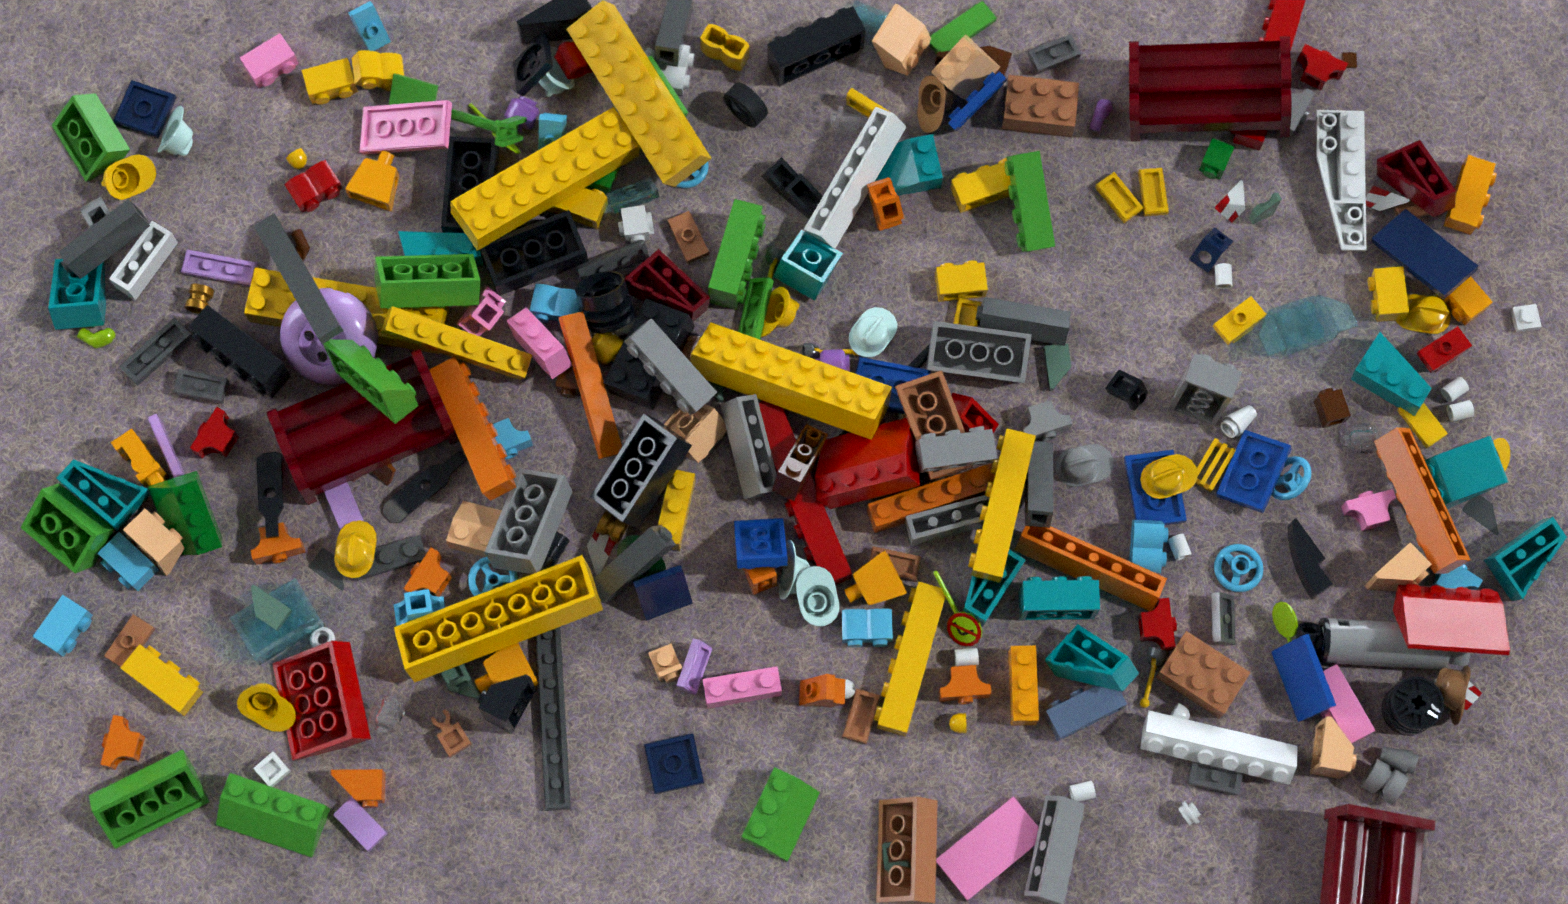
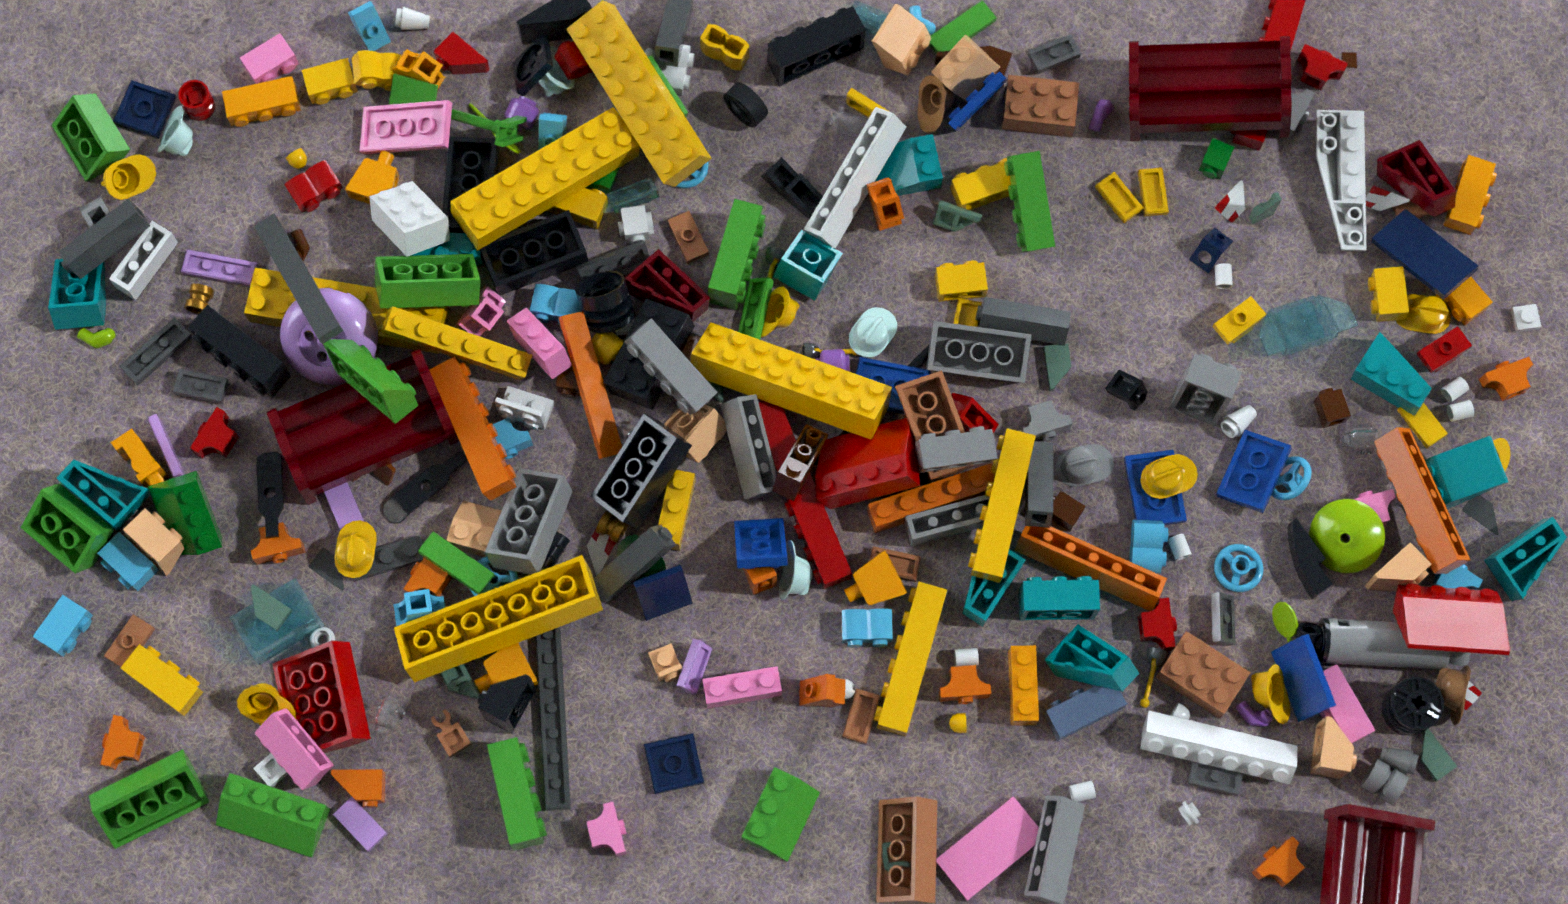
light aqua piece [796,566,839,626] -> none
piece [934,571,982,647] -> none
yellow tile [1195,438,1235,492] -> none
none -> red wheel [178,80,216,121]
none -> light orange brick [222,76,301,127]
none -> bright pink brick [255,708,334,790]
none -> white brick [369,181,450,257]
none -> light orange brick [392,49,445,88]
none -> white cone [395,7,430,30]
none -> bright green tile [418,532,494,595]
none -> red slope [434,32,490,75]
none -> bright green brick [487,737,547,851]
none -> white bracket [495,386,554,430]
none -> bright pink brick [586,802,627,857]
none -> medium azure arm [909,5,936,35]
none -> sand green tile [933,200,982,232]
none -> reddish brown brick [1052,491,1086,532]
none -> medium lavender arm [1235,700,1274,727]
none -> yellow piece [1251,664,1290,724]
none -> orange brick [1251,836,1305,887]
none -> lime dish [1309,499,1385,573]
none -> sand green tile [1420,729,1457,782]
none -> orange brick [1479,357,1533,401]

